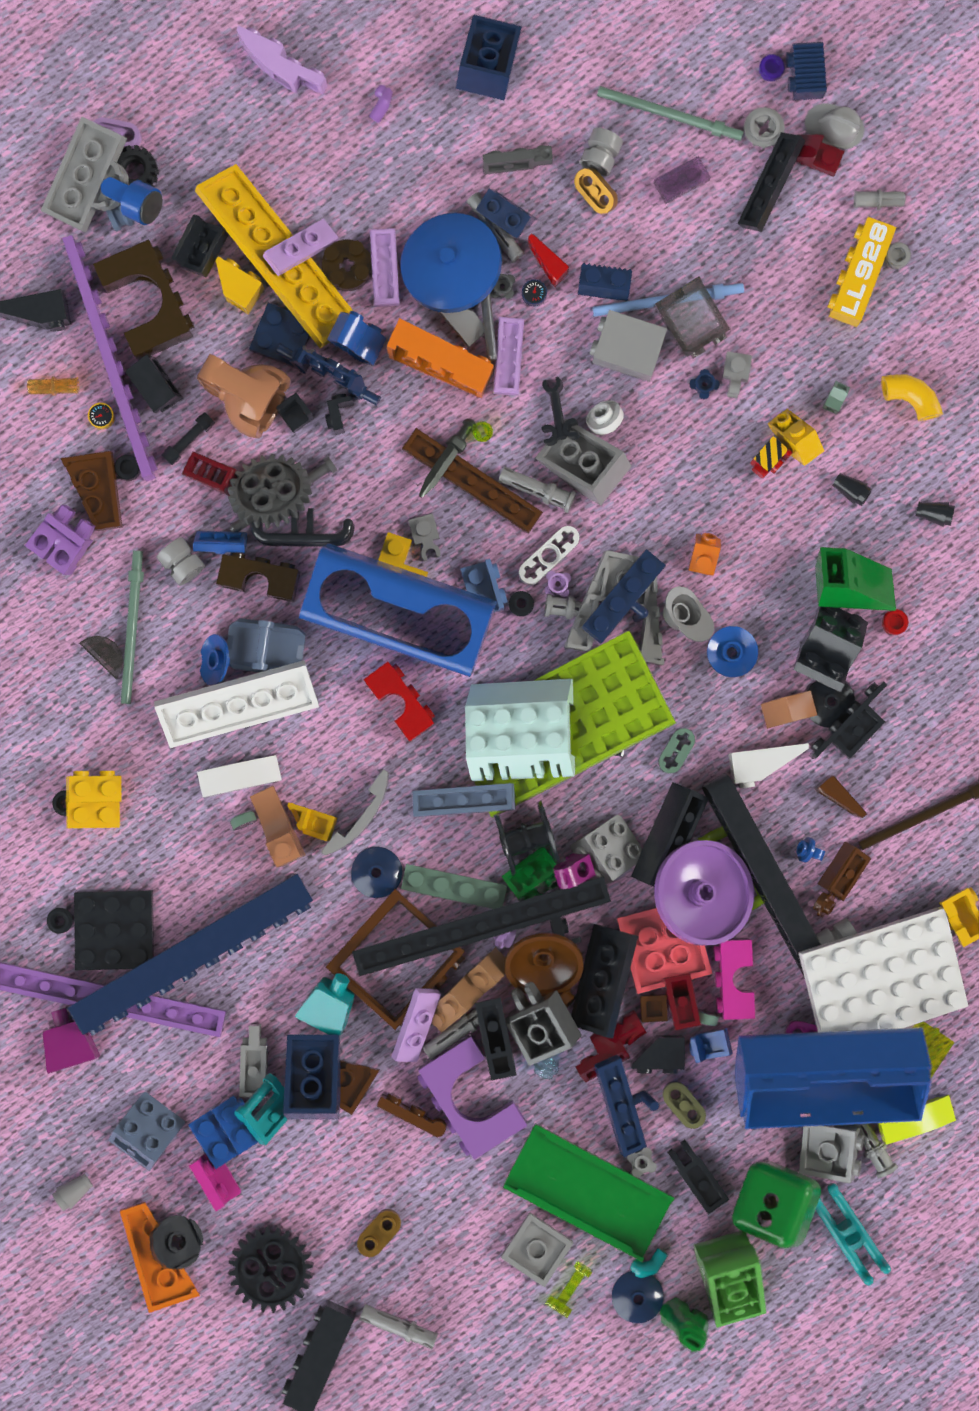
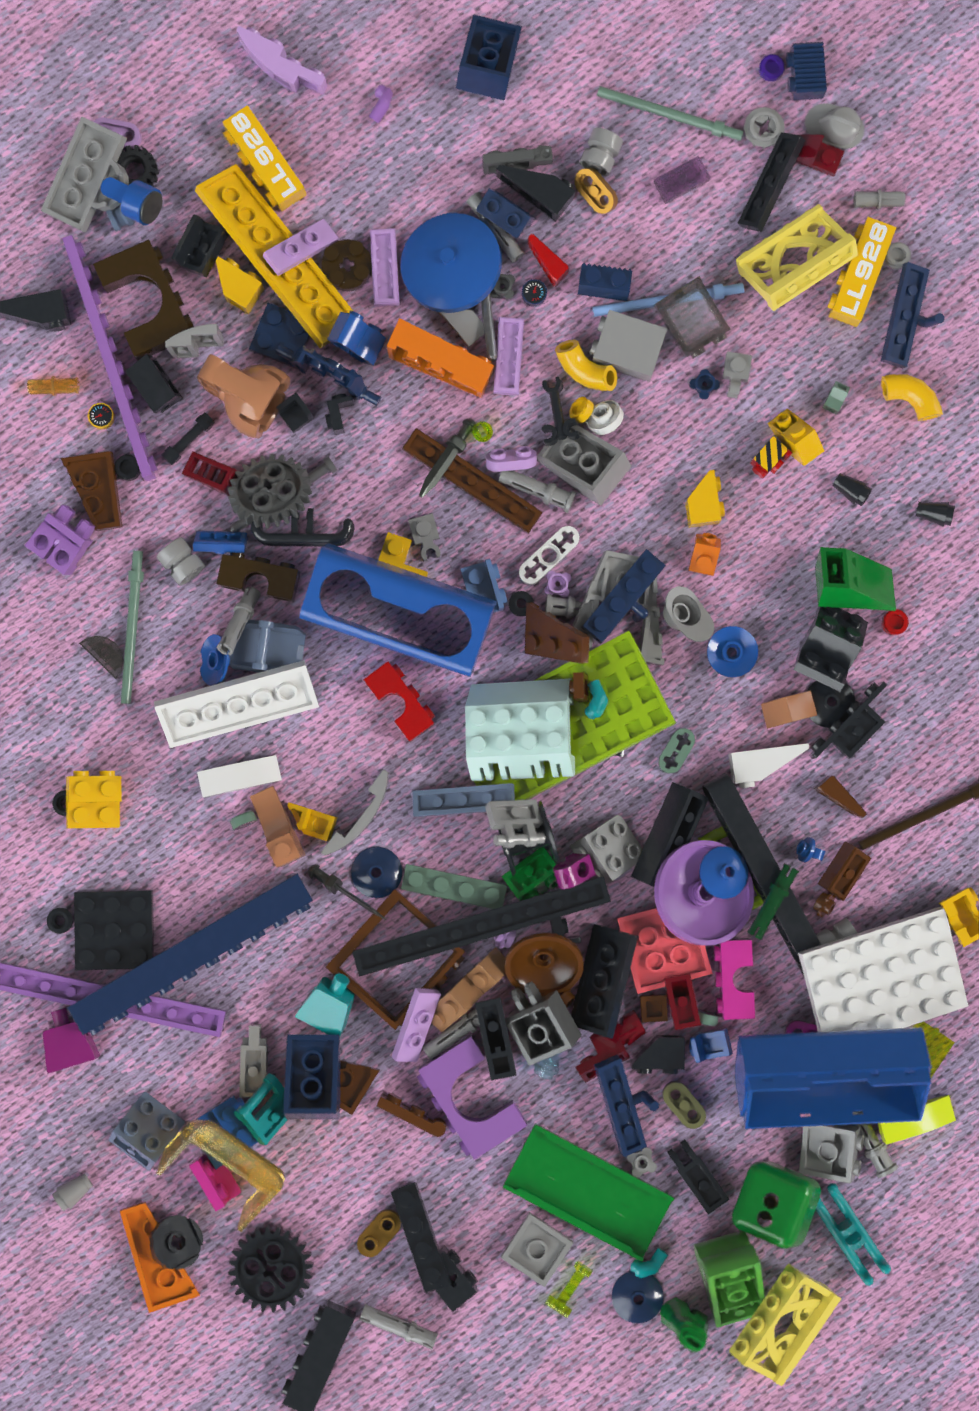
none -> clear yellow windscreen [156,1119,285,1232]
none -> light grey slope [165,324,224,359]
none -> light grey pin [217,587,261,655]
none -> yellow brick [222,105,306,212]
none -> pearl dark grey sword [308,864,386,920]
none -> black plate [391,1182,452,1294]
none -> black brick [436,1245,478,1312]
none -> light grey plate [485,800,545,848]
none -> lavender plate [486,446,537,472]
none -> black slope [496,165,575,222]
none -> reddish brown wing [524,602,590,664]
none -> yellow cylinder [555,339,617,391]
none -> yellow tile [569,397,594,424]
none -> reddish brown plate [569,672,589,702]
none -> teal arm [585,679,608,719]
none -> yellow slope [685,470,725,528]
none -> blue dish [699,846,748,899]
none -> light yellow fence [729,1264,841,1386]
none -> light yellow fence [736,204,858,311]
none -> dark green pin [747,863,799,940]
none -> dark blue plate [880,262,944,368]

